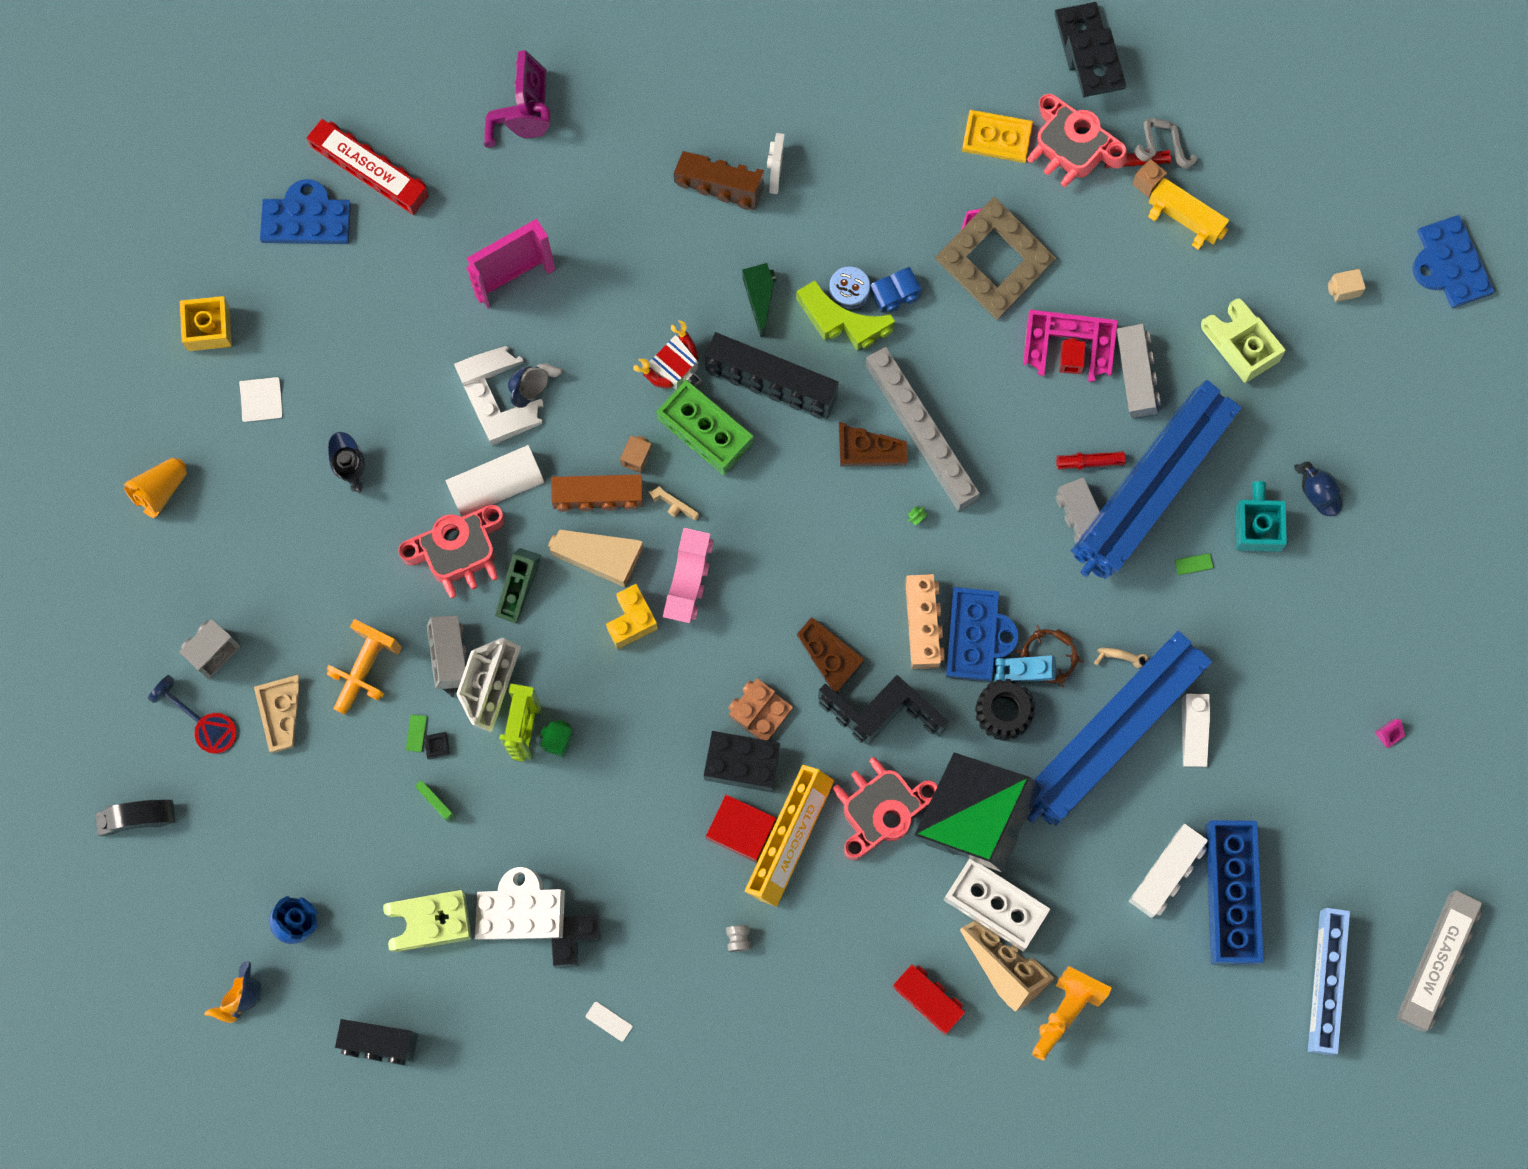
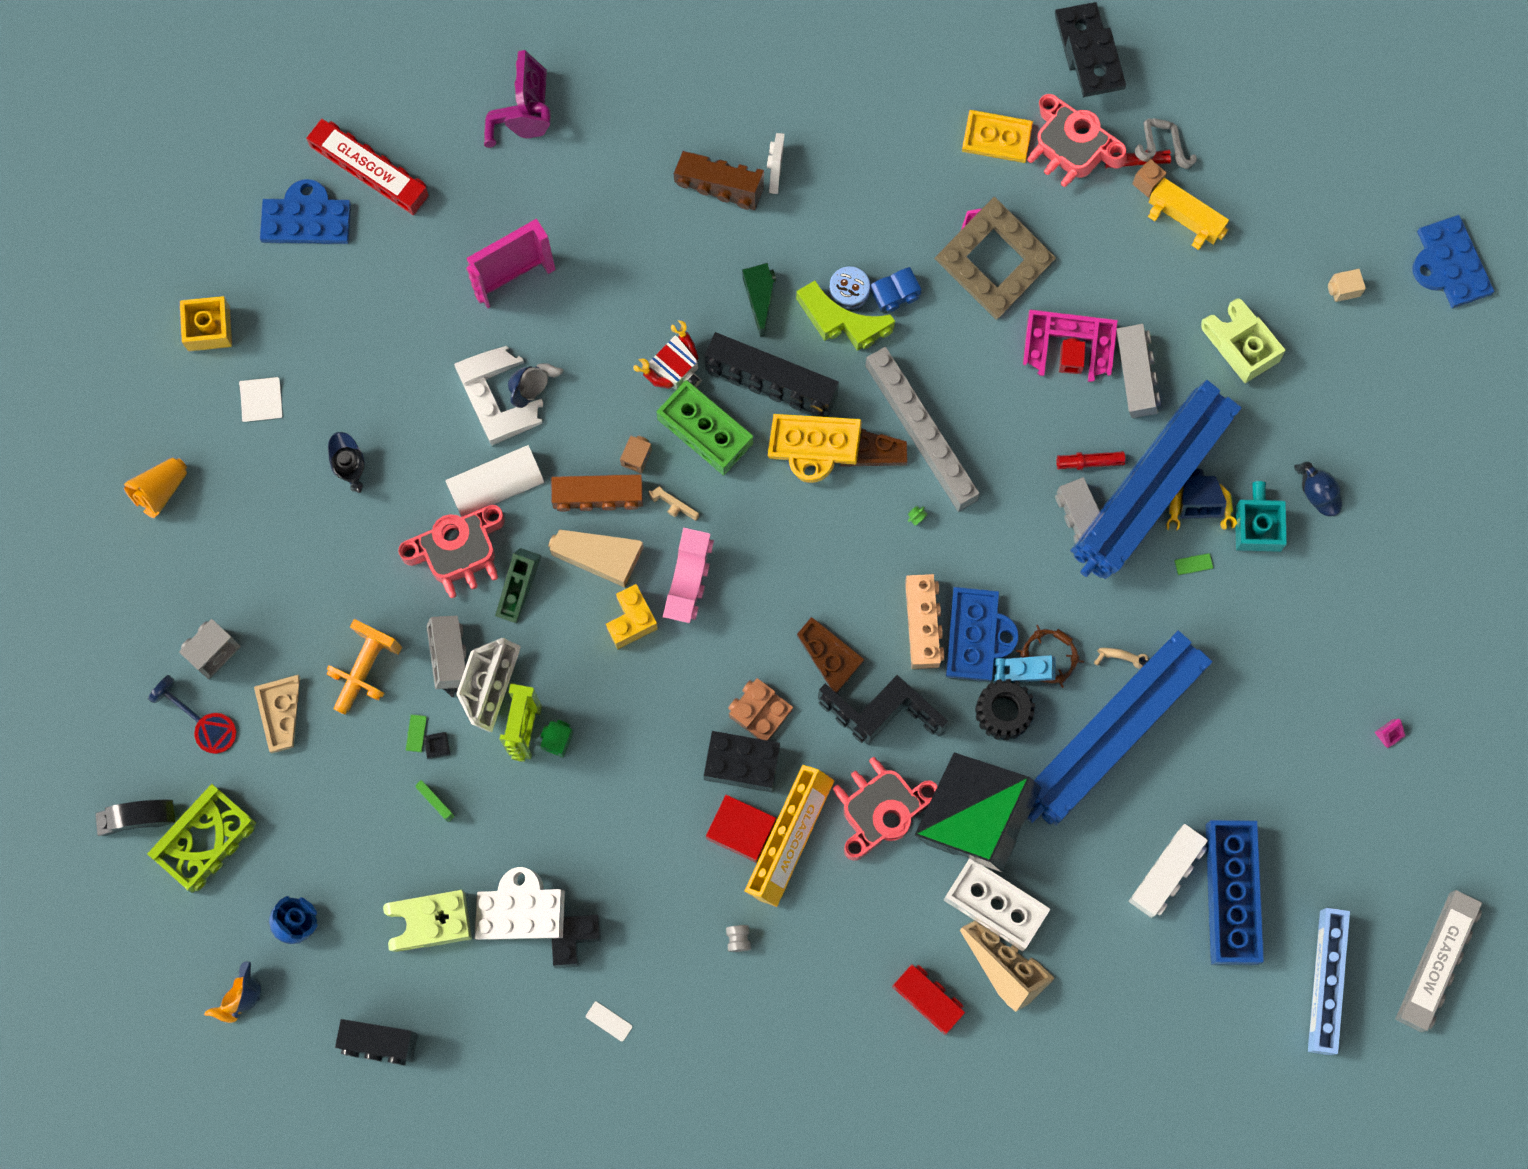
light orange piece [1032,966,1112,1060] -> none
white slope [1181,694,1210,767] -> none
none -> lime fence [147,784,256,893]
none -> yellow plate [767,414,862,483]
none -> dark blue torso [1166,468,1237,531]

